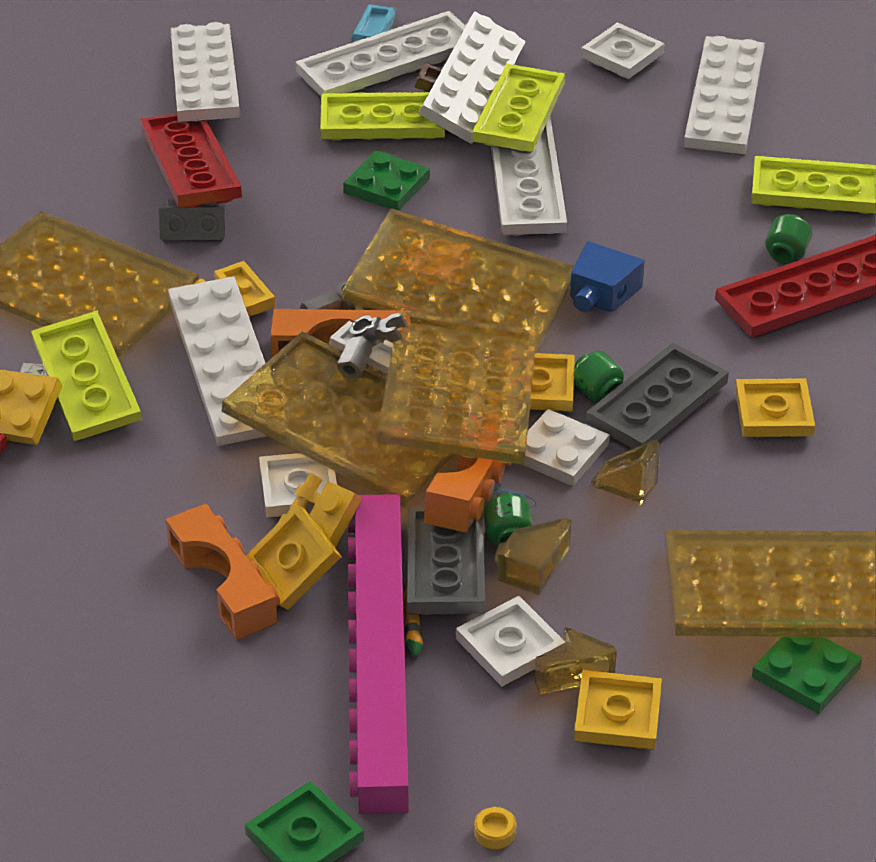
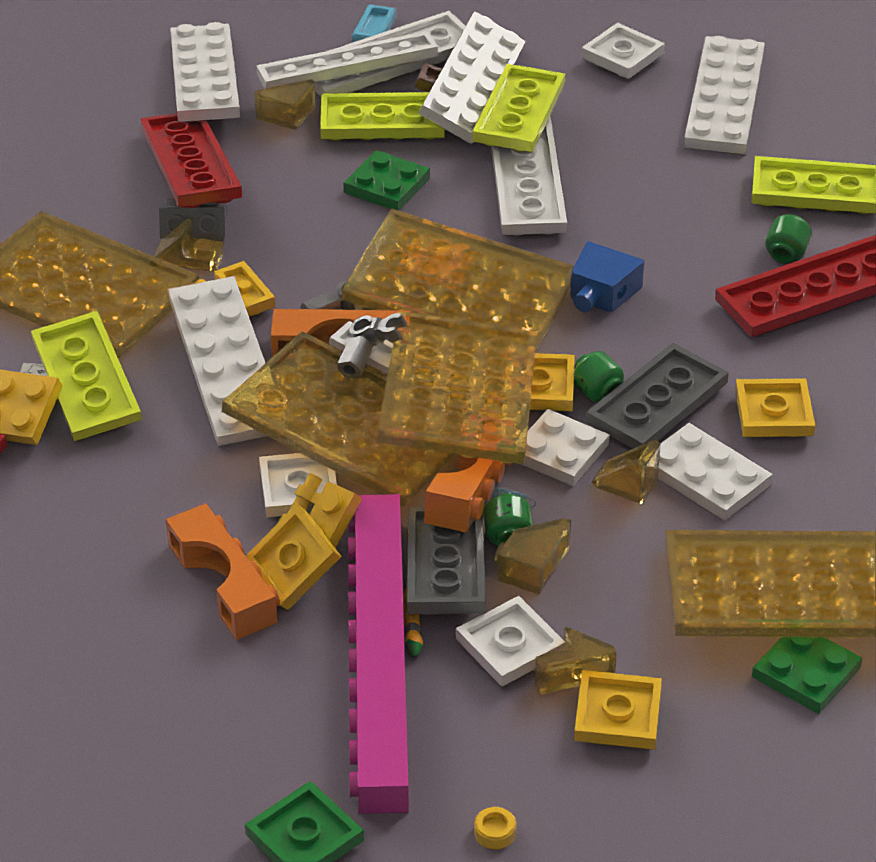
none -> clear yellow slope [152,218,225,272]
none -> clear yellow slope [254,79,315,130]
none -> white plate [257,31,439,92]
none -> white plate [641,423,773,521]

